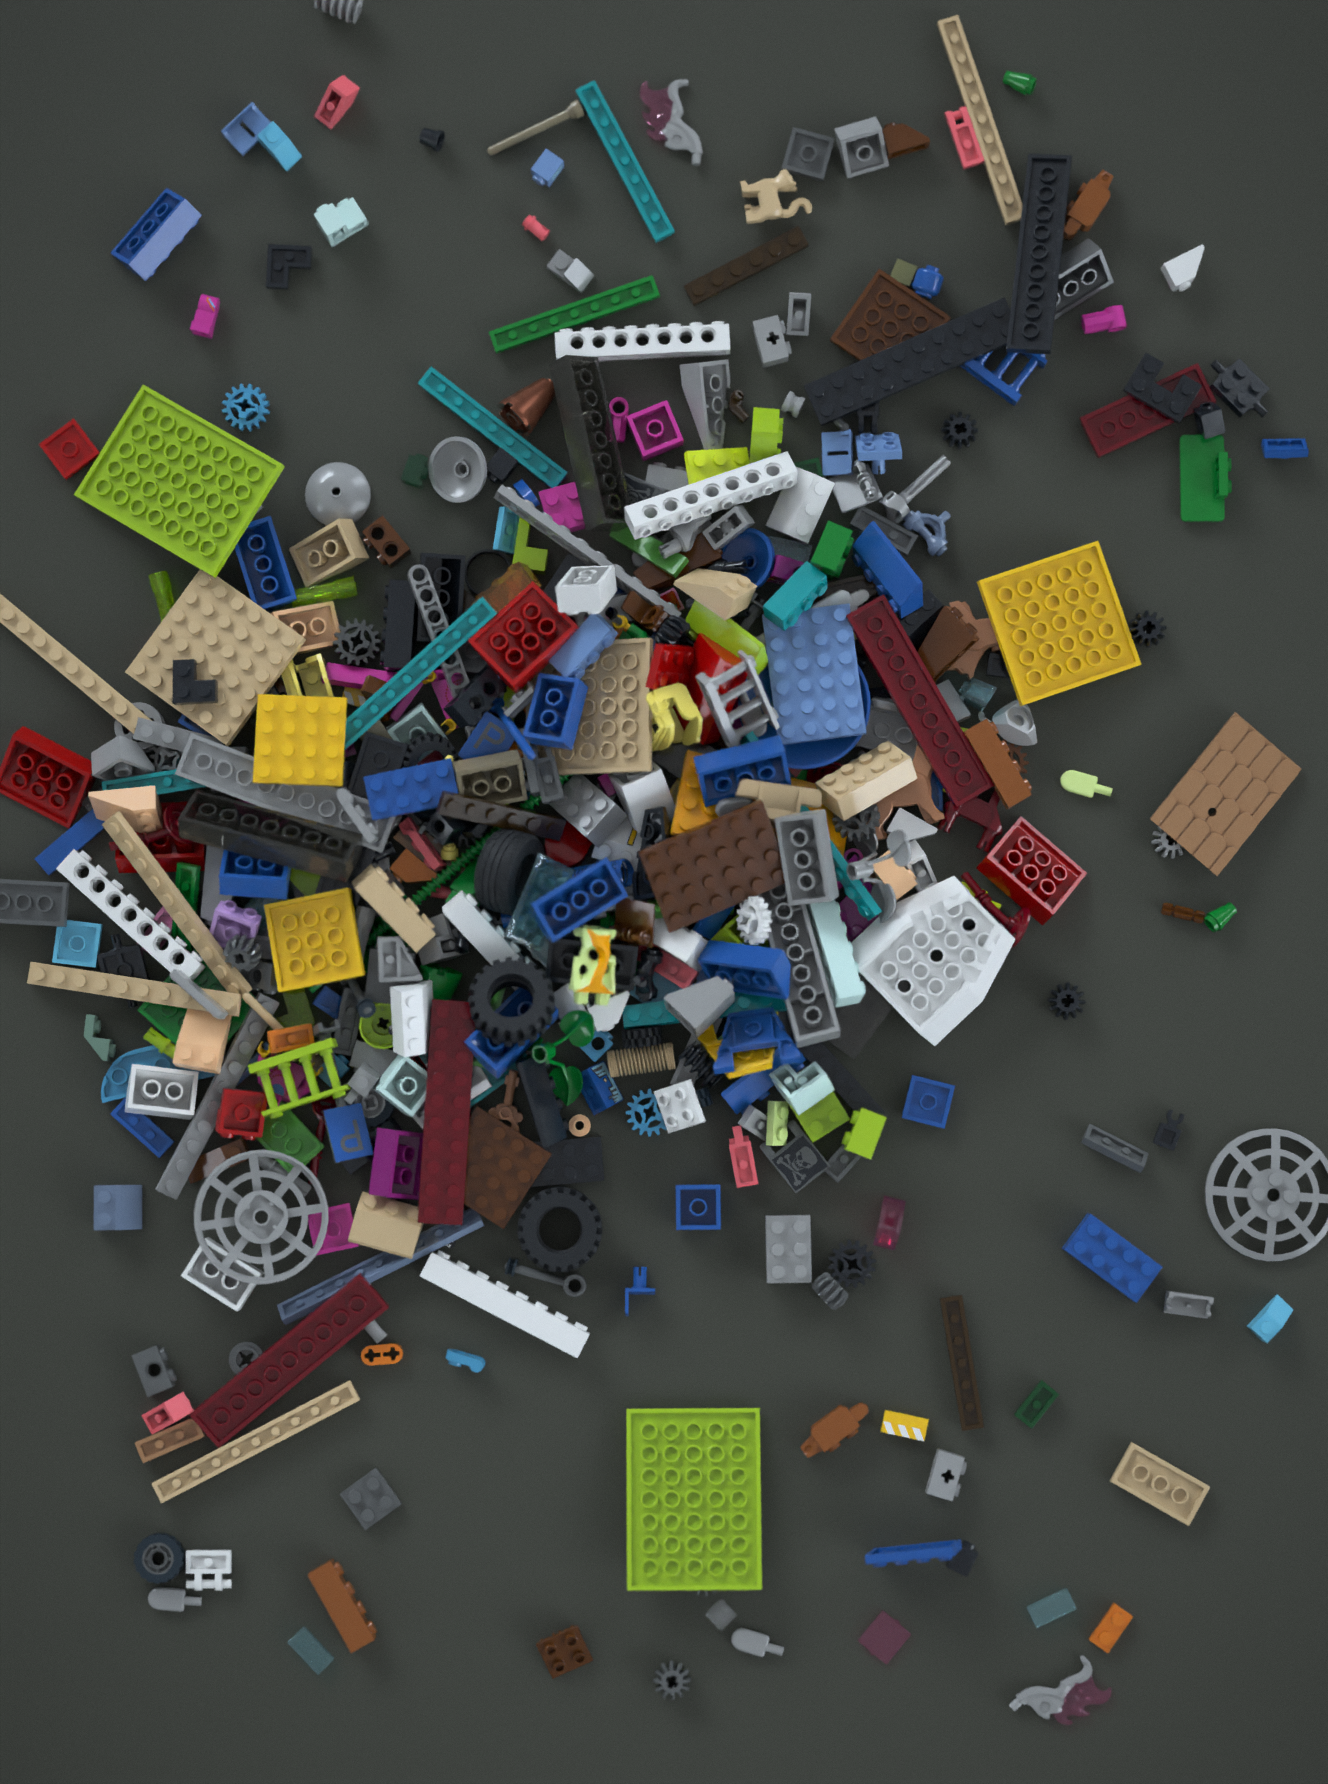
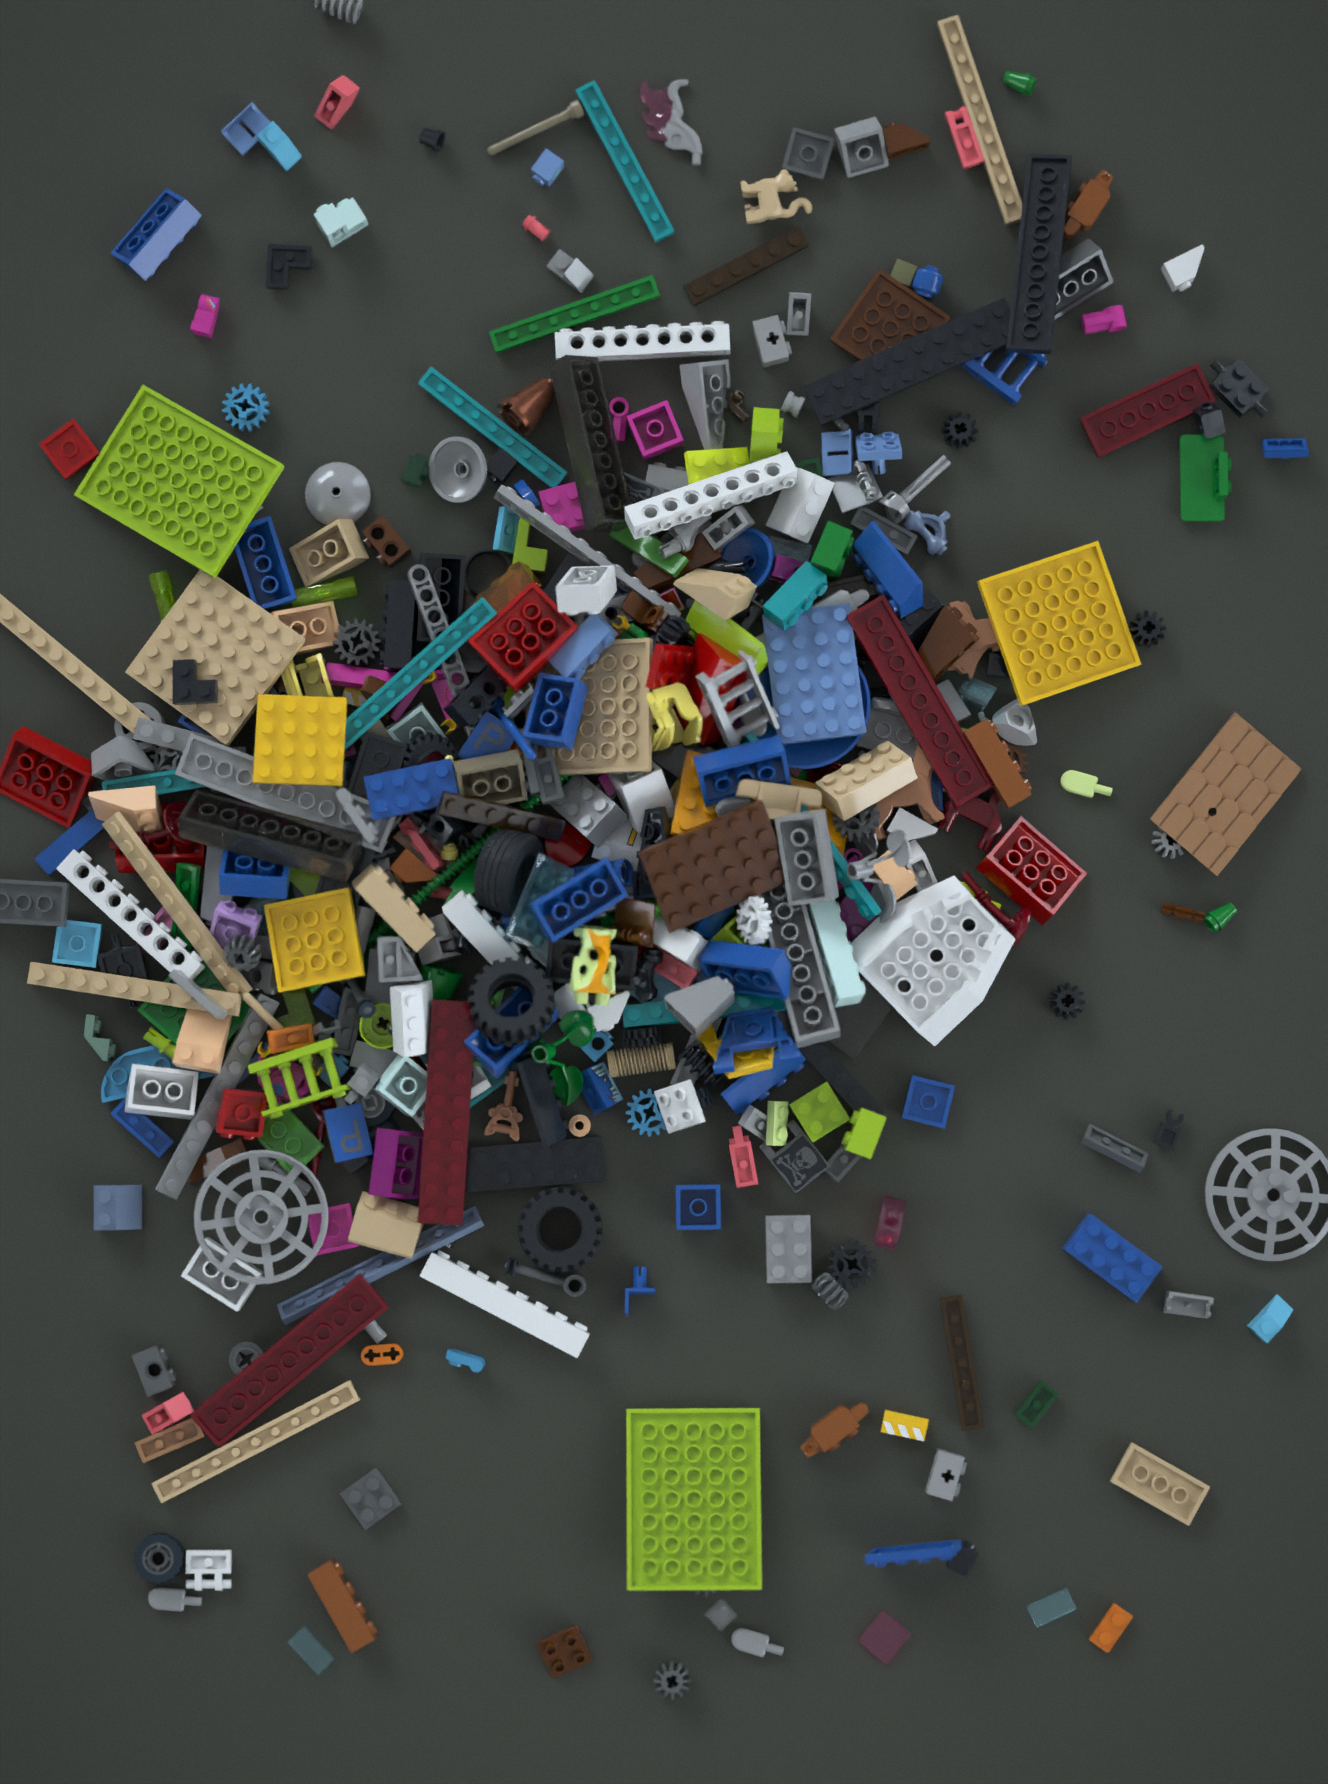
reddish brown plate [464,1106,552,1229] -> none
light aqua brick [769,1061,835,1115] -> none
piece [1009,1655,1112,1725] -> none
black plate [1123,353,1202,424] -> none

